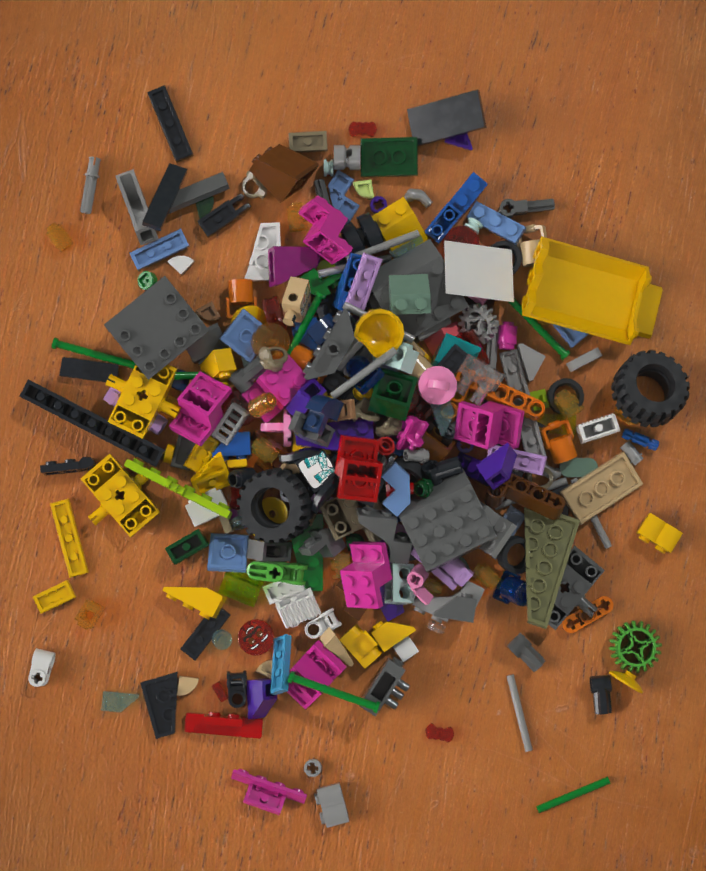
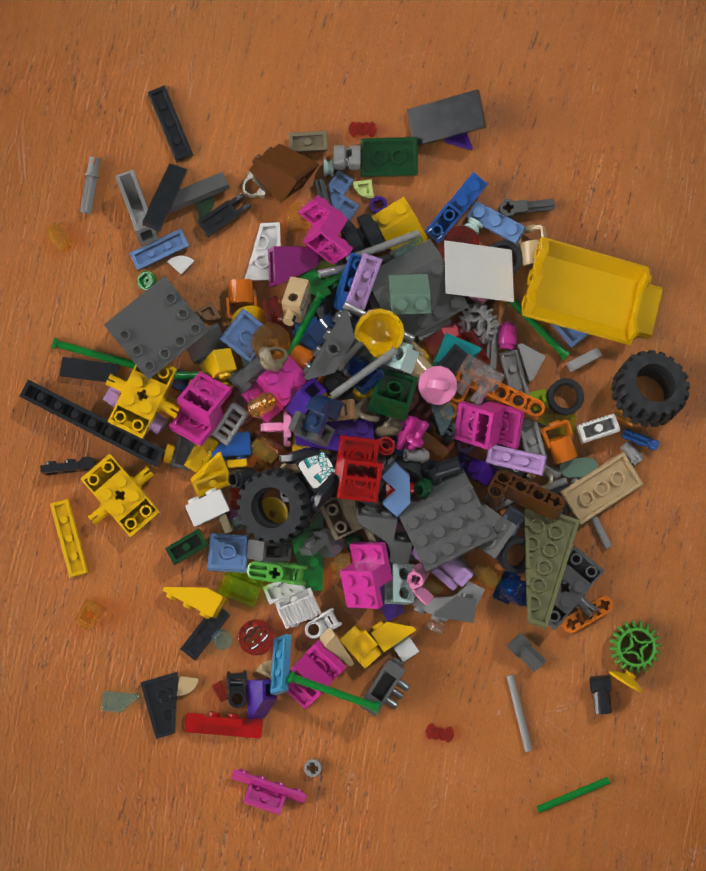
white piece [28,648,56,687] -> none
yellow plate [33,580,76,614] -> none
lime hinge [124,458,232,520] -> none
light grey brick [314,782,350,828] -> none
light grey arm [404,188,433,208] -> none
dark purple slope [476,443,517,490] -> none
clear yellow brick [554,389,584,421] -> none
yellow brick [636,513,683,554] -> none

